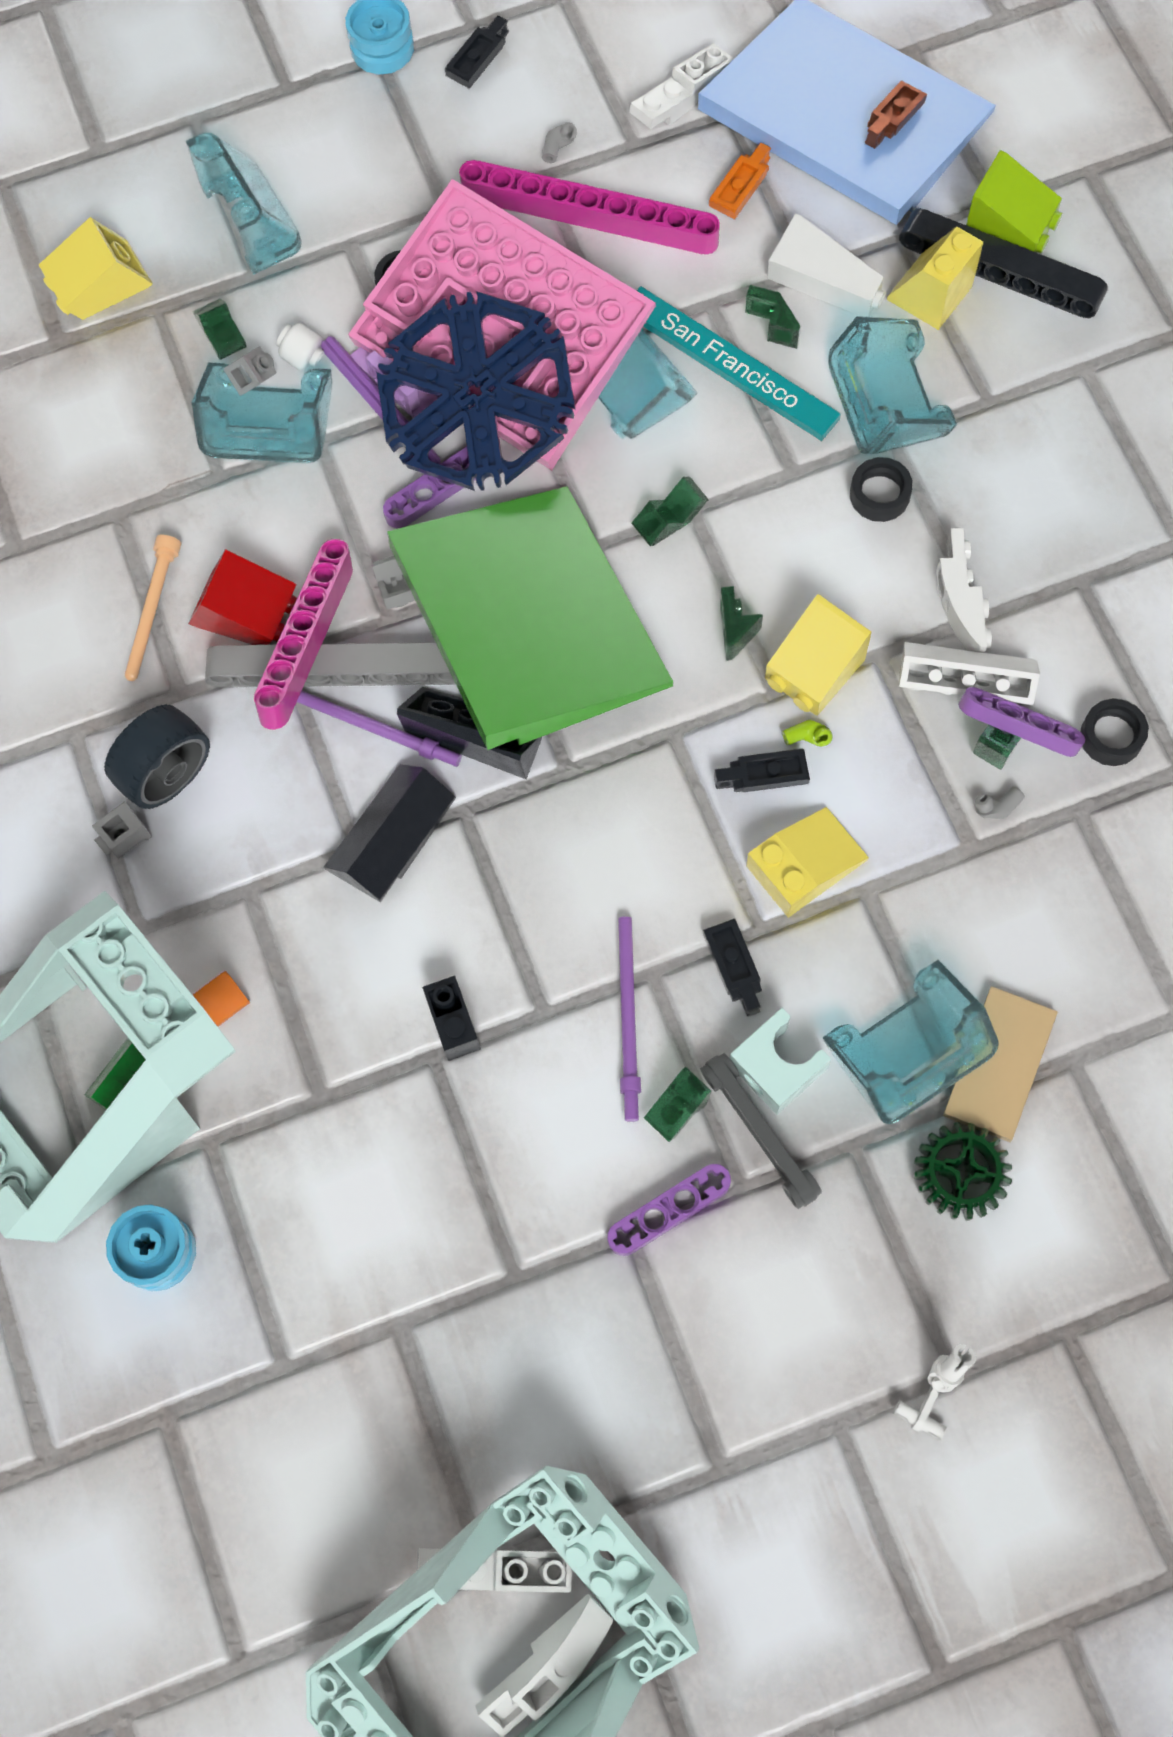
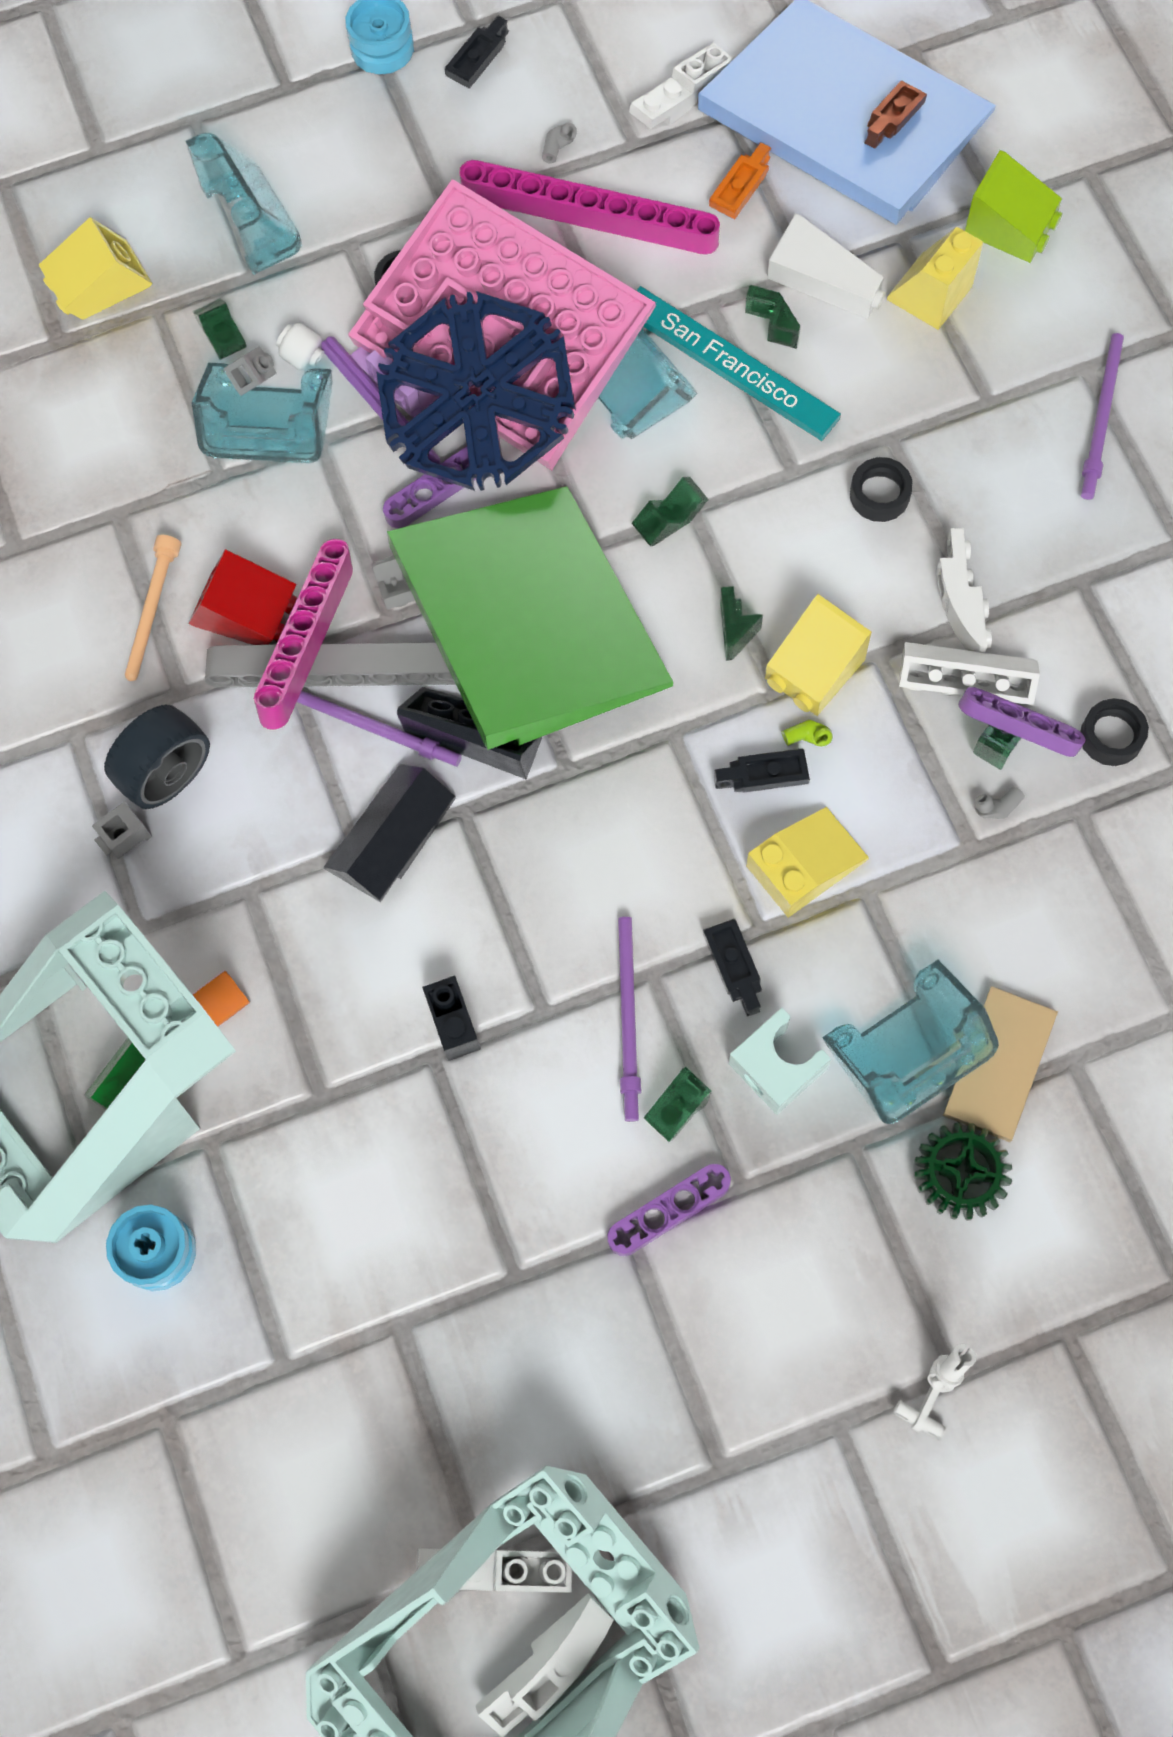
dark grey piece [700,1053,822,1209] -> none
clear light blue windscreen [828,316,957,454] -> none
black beam [899,208,1108,318] -> none
none -> medium lavender bar [1081,333,1124,500]

